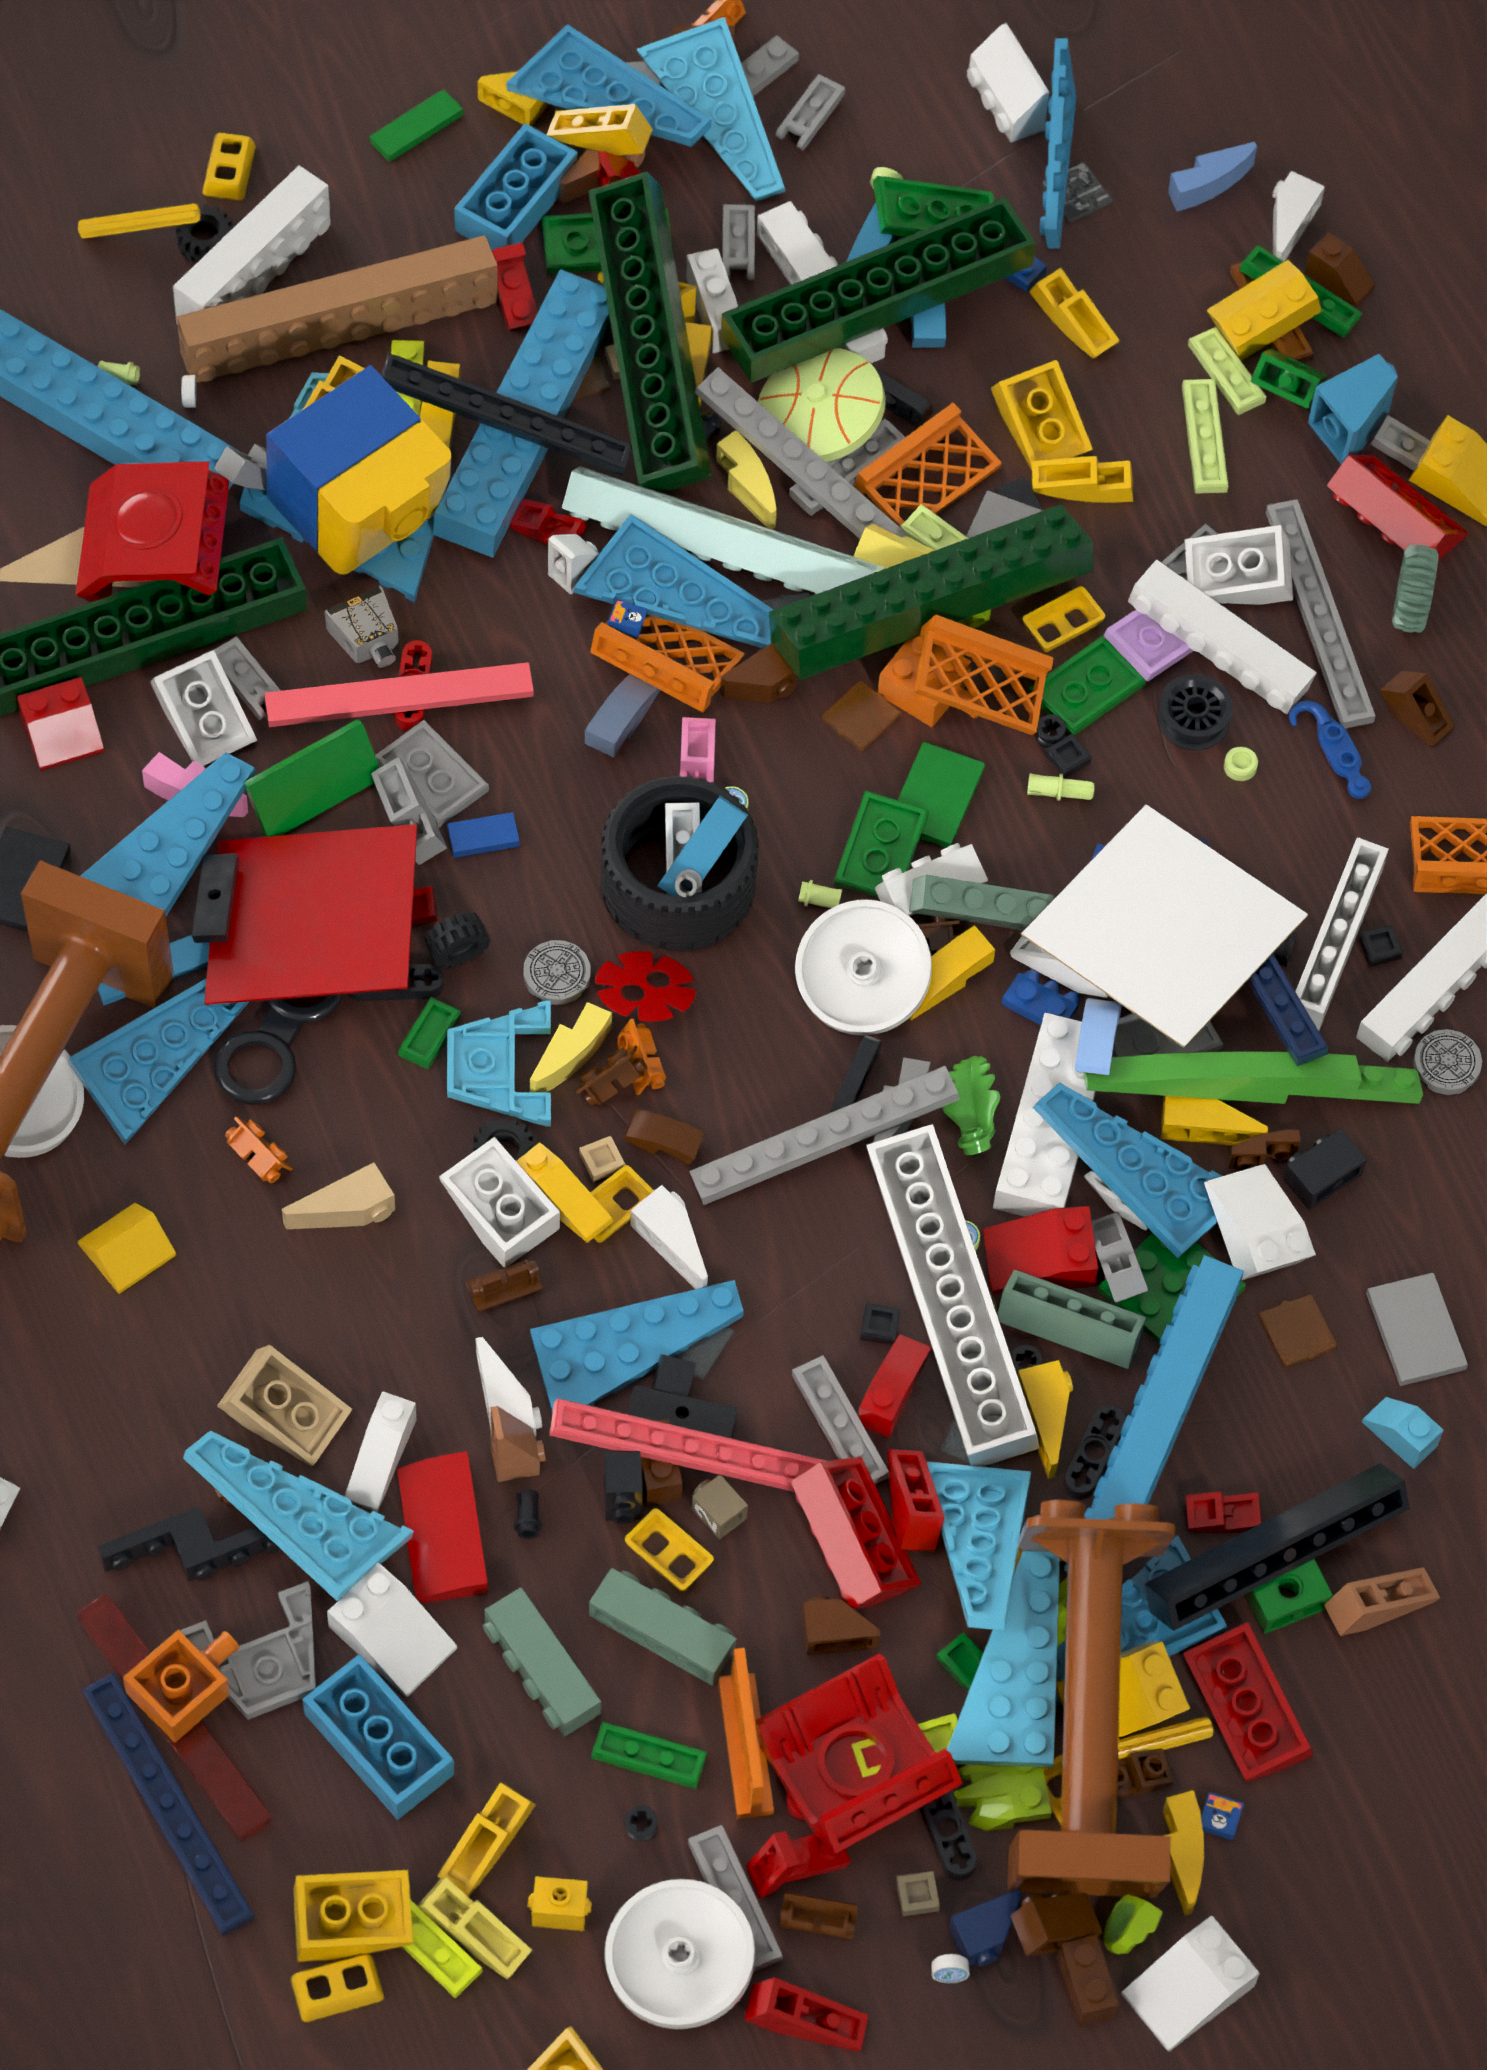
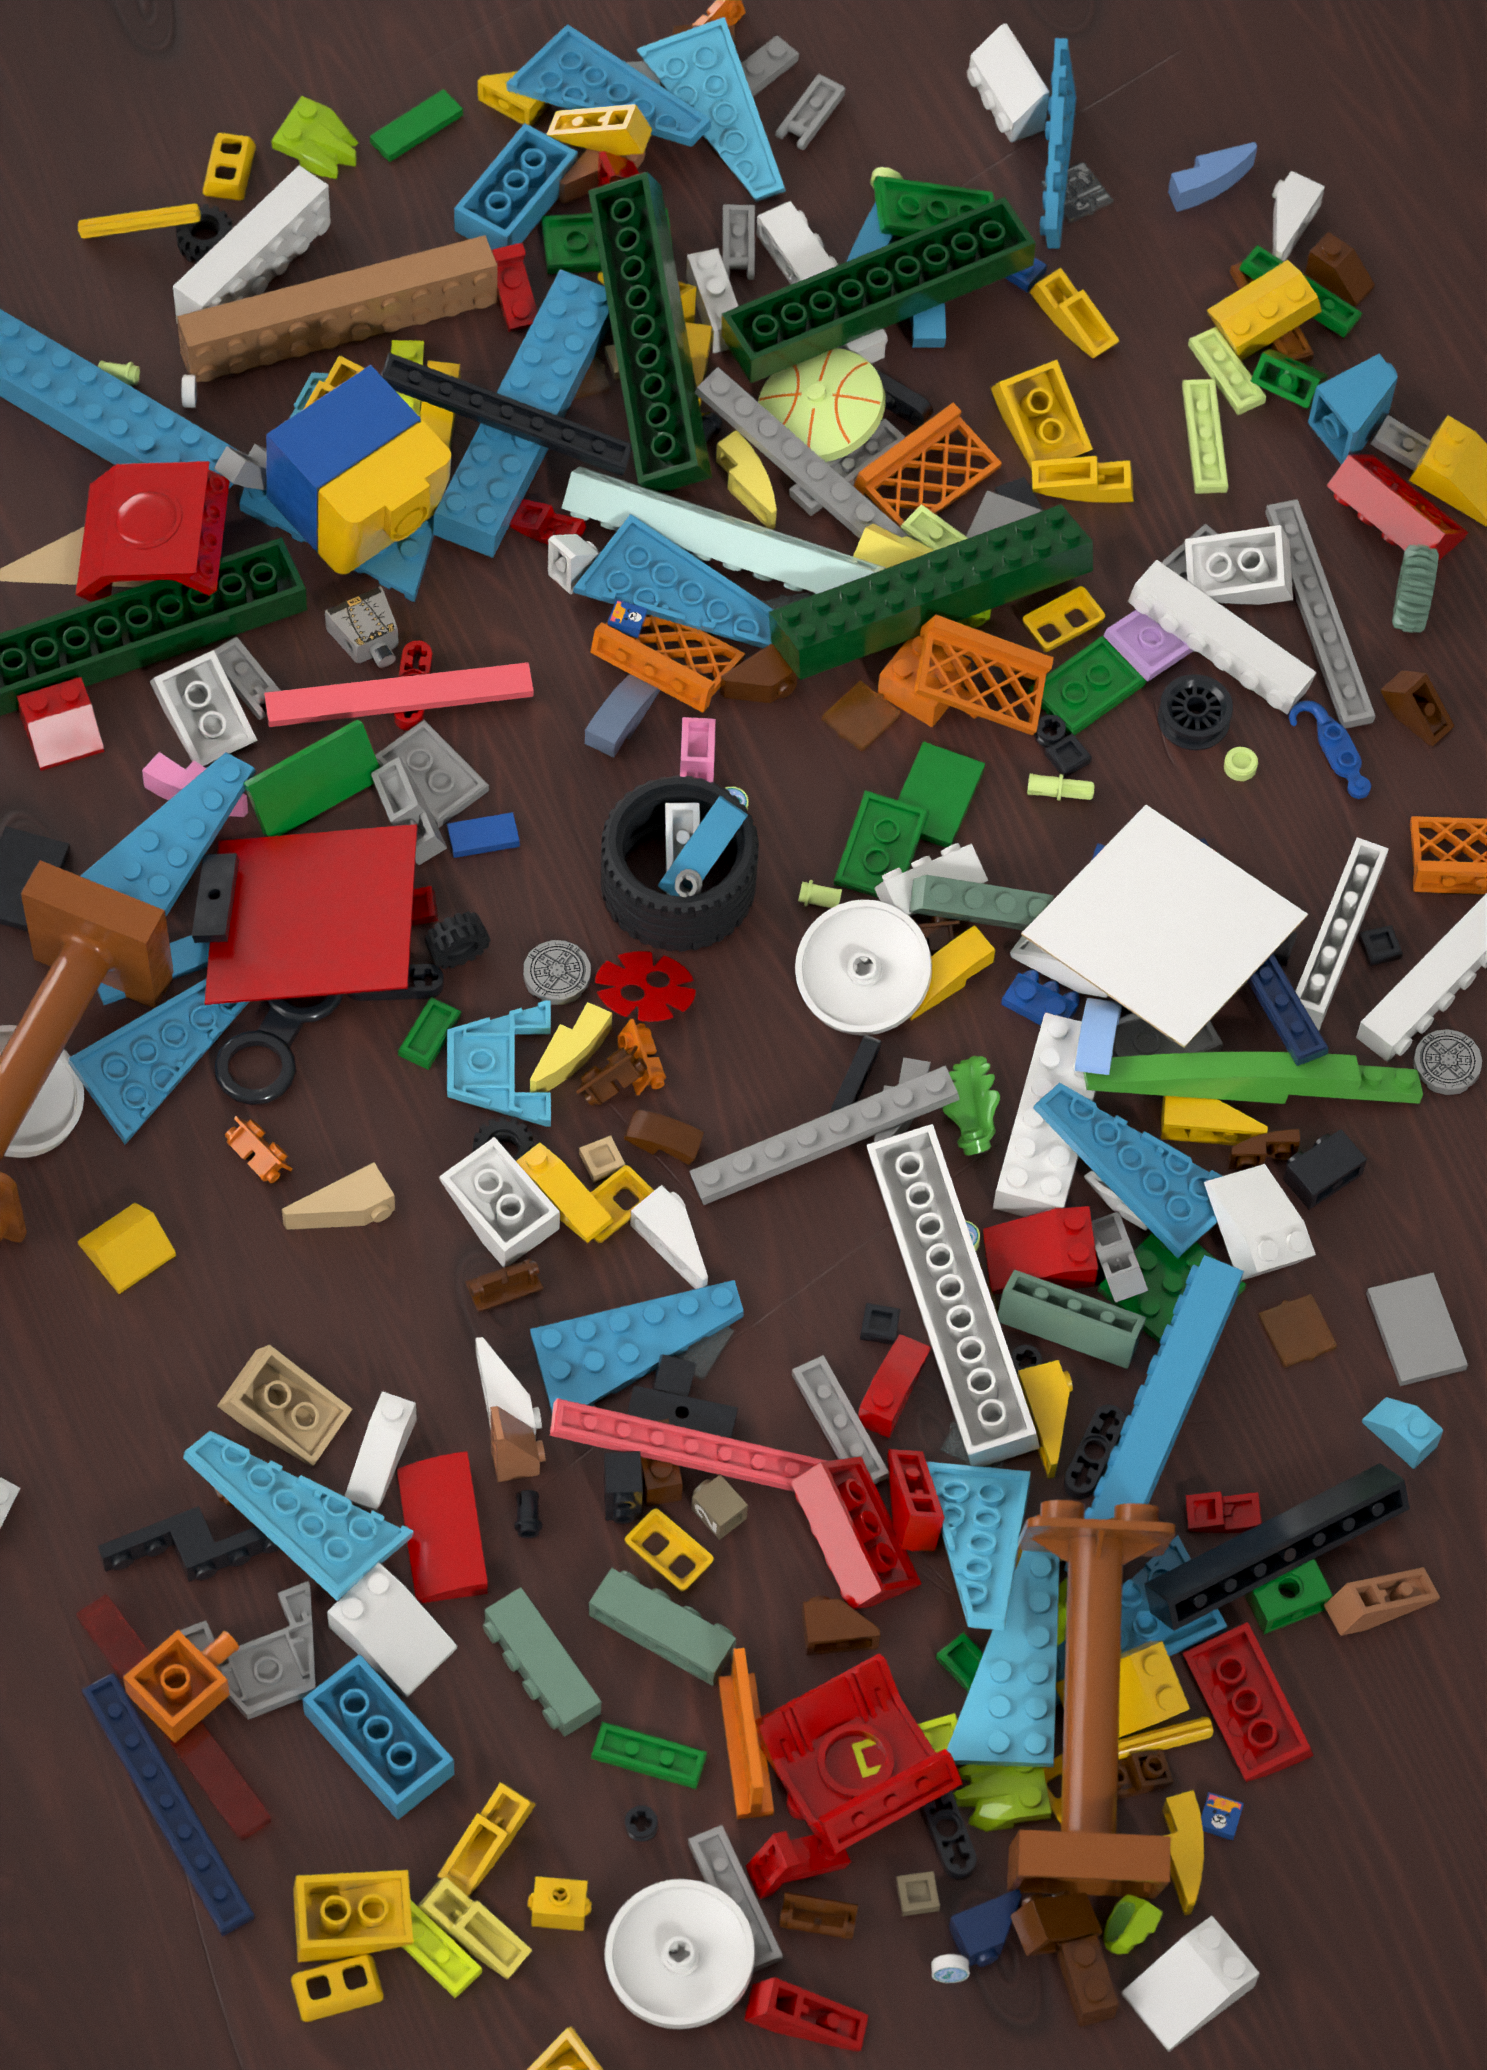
none -> lime plate [271,96,358,179]

